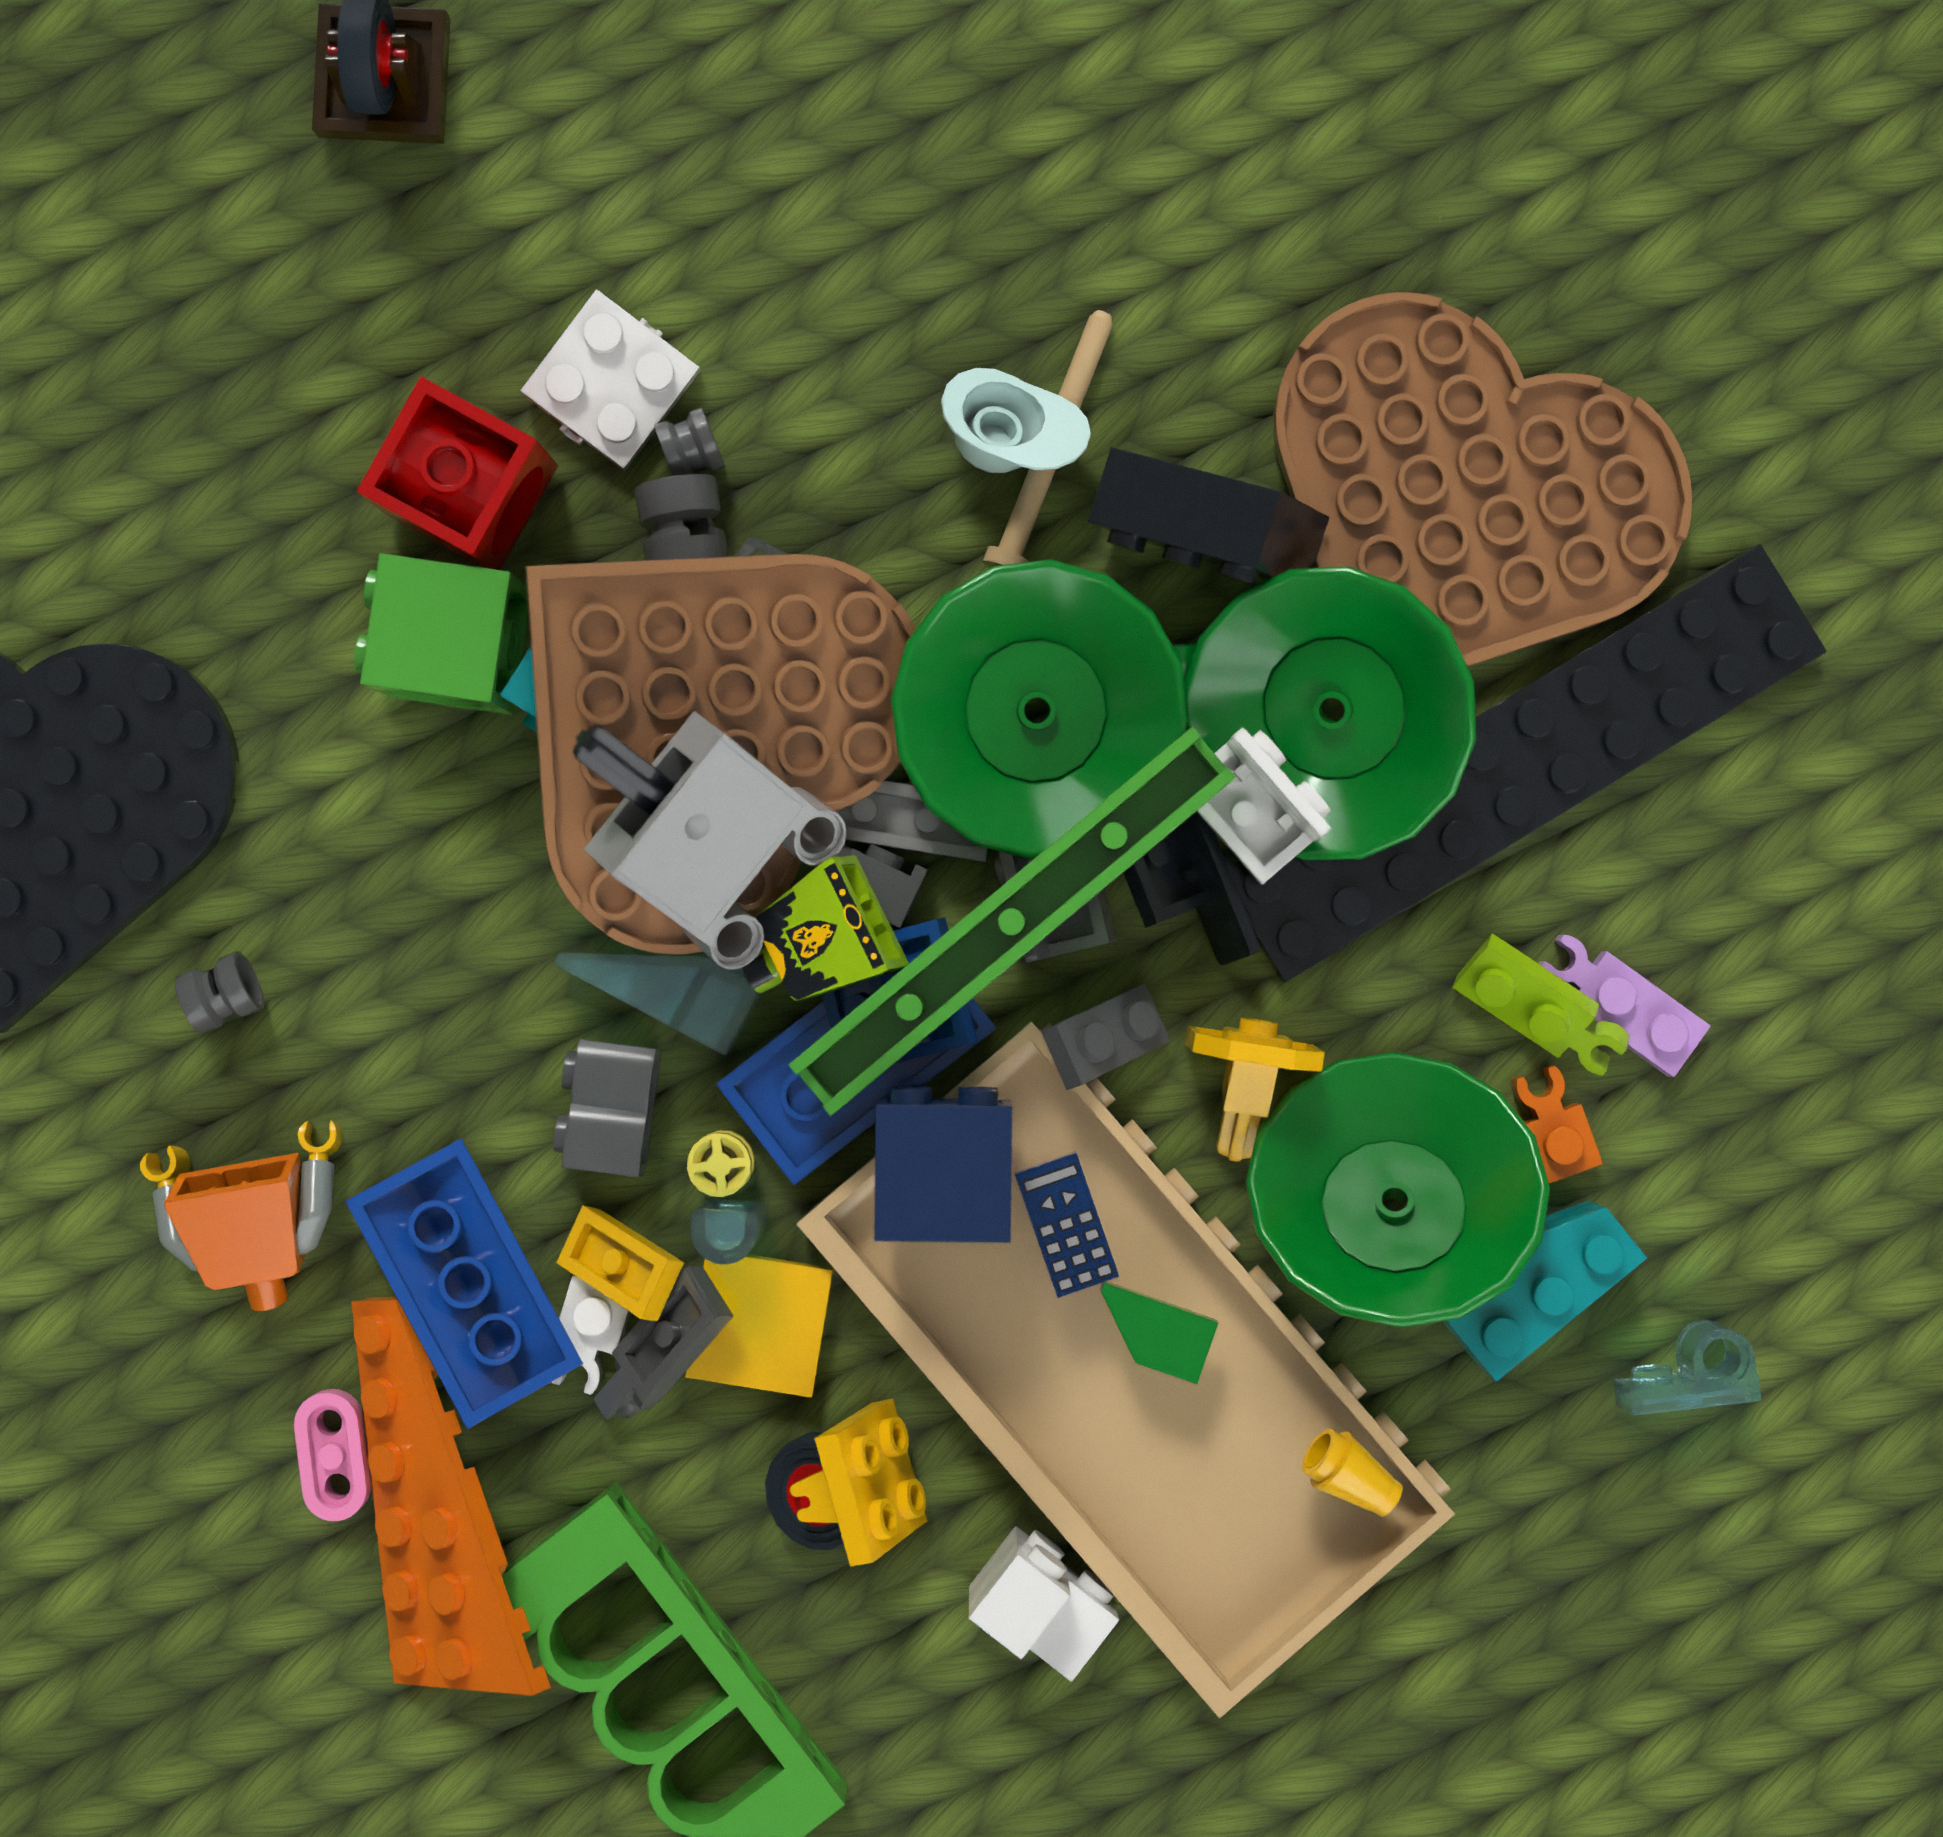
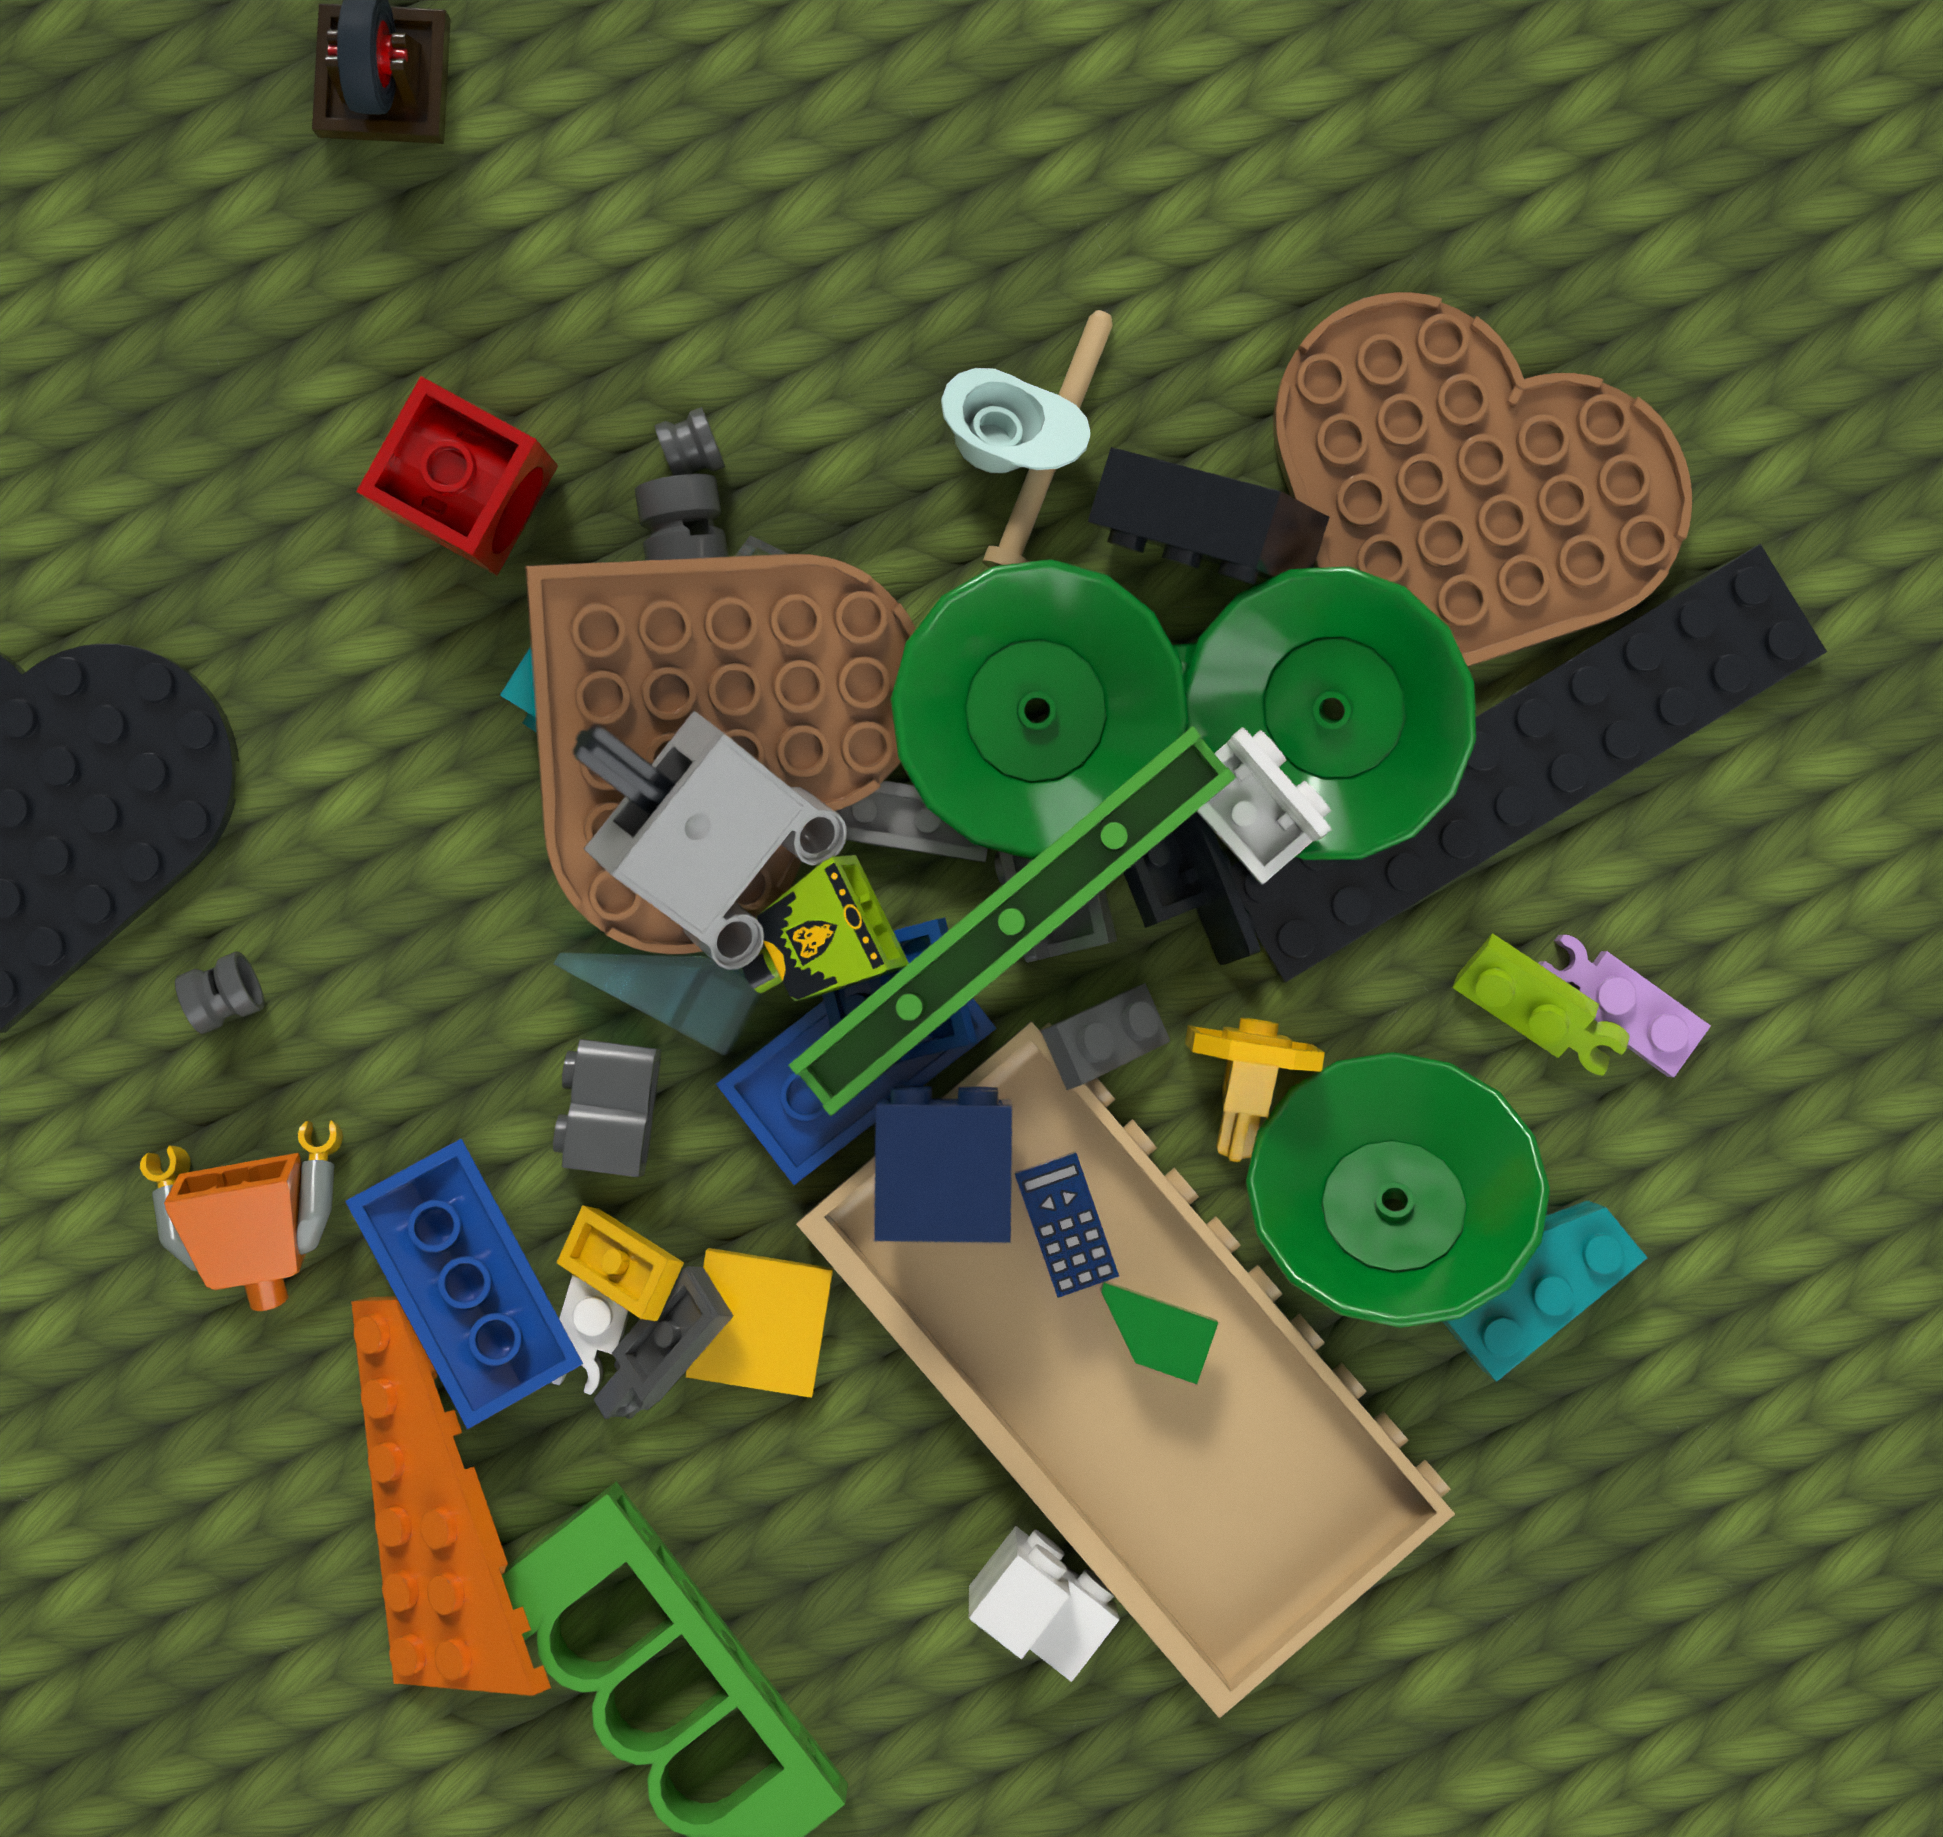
bright pink plate [294,1389,372,1521] -> none
bright green brick [354,553,529,716] -> none
white plate [520,289,700,471] -> none
light yellow wheel [687,1130,755,1197] -> none
clear light blue brick [691,1198,769,1264] -> none
yellow plate [765,1398,927,1567] -> none
dark grey brick [836,844,929,928] -> none
yellow cone [1302,1428,1403,1517] -> none
orange plate [1511,1065,1603,1184] -> none
clear light blue plate [1613,1320,1762,1416] -> none

